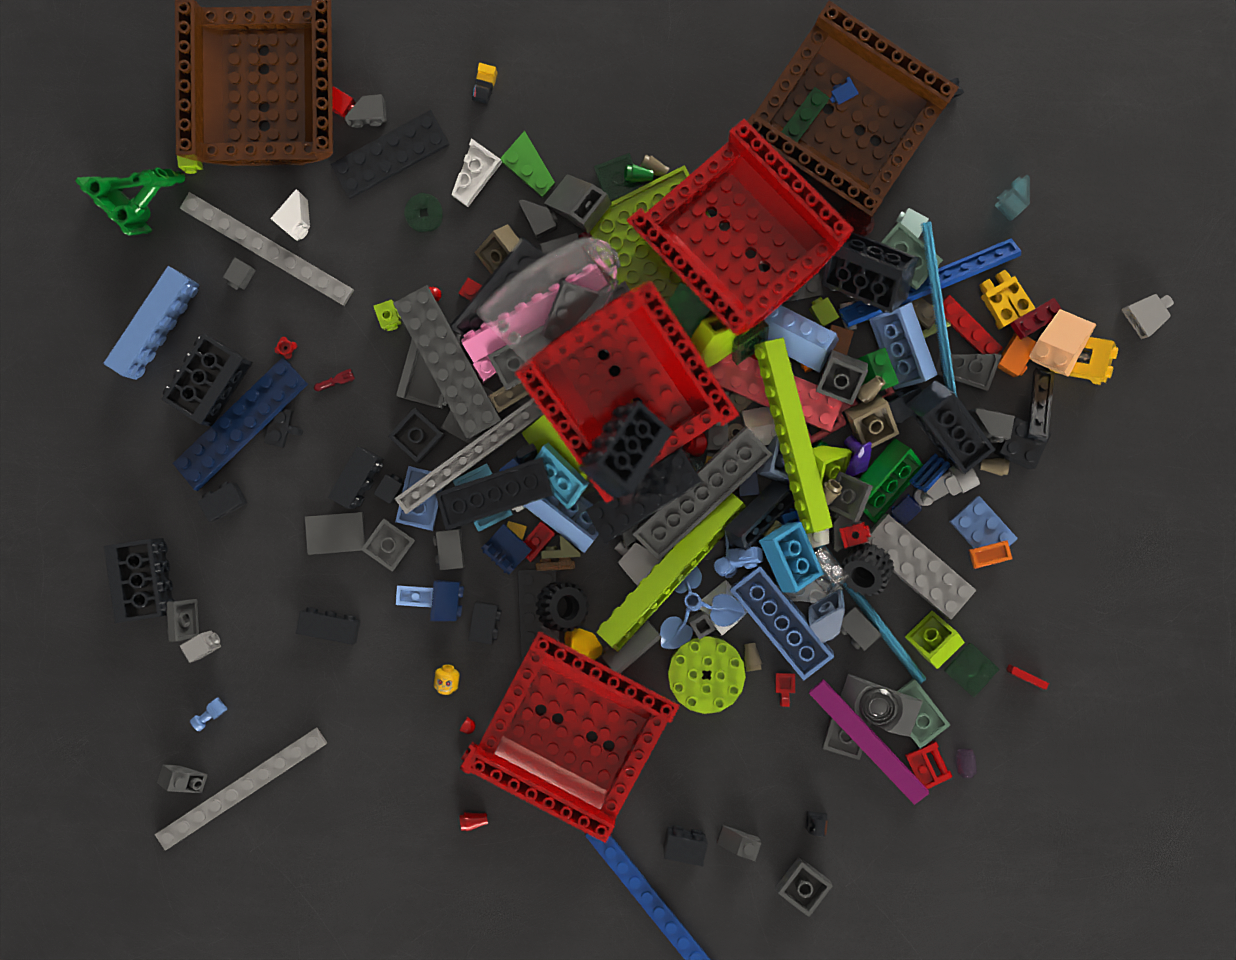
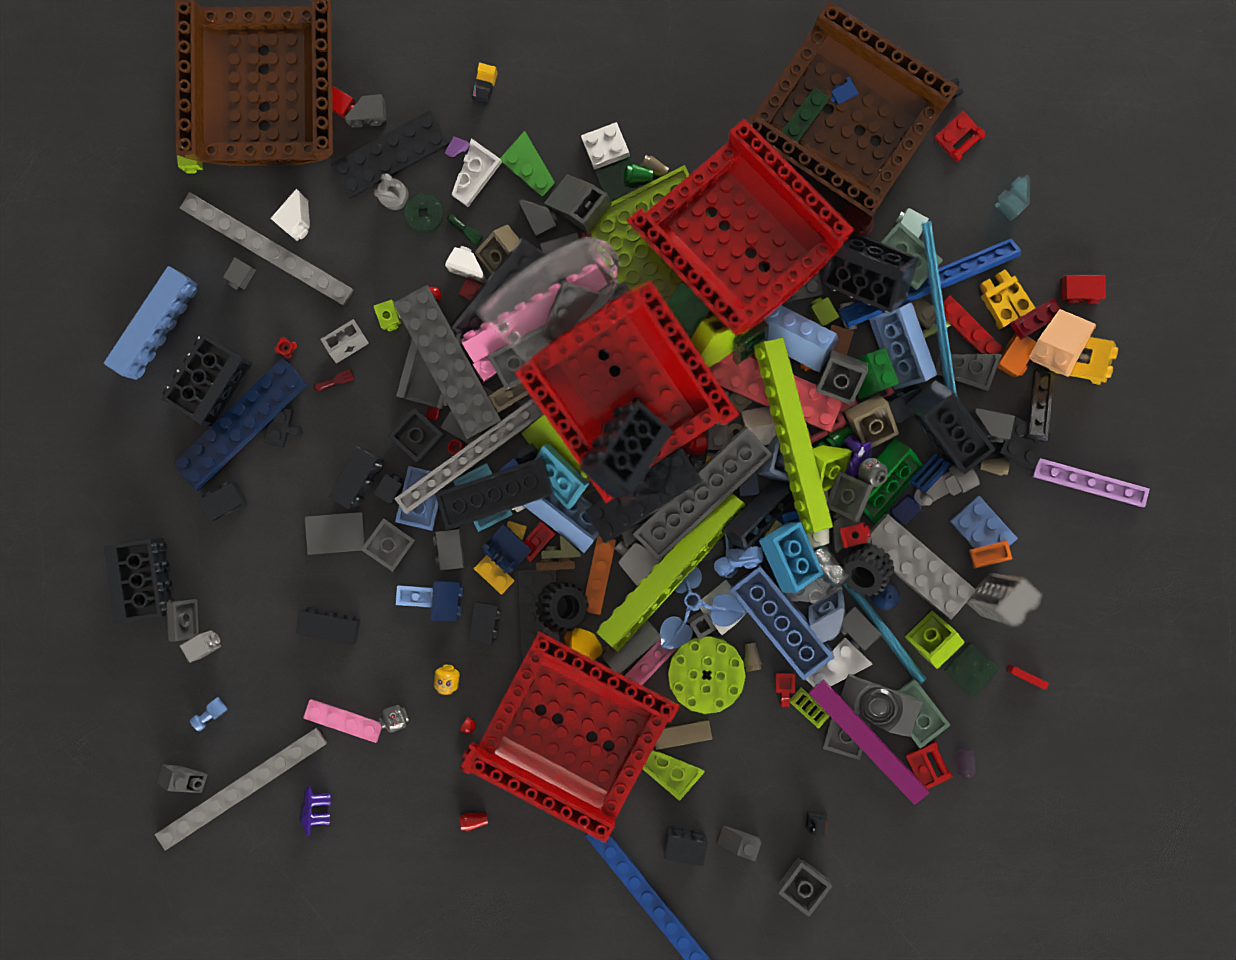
green plate [75,168,185,235] -> none
dark tan cone [823,479,842,506] -> none
dark tan cone [857,375,885,404] -> none
light grey torso [1121,294,1174,339] -> none
none -> dark purple connector [299,786,331,836]
none -> bright pink plate [304,699,382,743]
none -> light grey brick [320,319,369,363]
none -> light grey piece [374,174,409,210]
none -> dark grey head [379,705,409,733]
none -> red piece [426,407,441,421]
none -> medium lavender tile [445,137,471,157]
none -> white slope [445,246,487,283]
none -> dark green piece [447,214,484,246]
none -> red hinge [448,440,464,455]
none -> yellow plate [474,555,515,595]
none -> white plate [581,122,630,170]
none -> orange plate [585,536,616,615]
none -> bright pink plate [624,639,676,685]
none -> lime wing [643,749,705,801]
none -> dark tan tile [655,719,712,750]
none -> lime slope [790,687,830,729]
none -> white wing [806,637,873,687]
none -> green cone [824,425,853,448]
none -> dark grey head [858,458,888,487]
none -> dark blue helmet [871,582,900,610]
none -> red plate [934,111,986,162]
none -> light grey brick [966,573,1042,626]
none -> lavender plate [1031,458,1150,507]
none -> red brick [1061,275,1106,305]

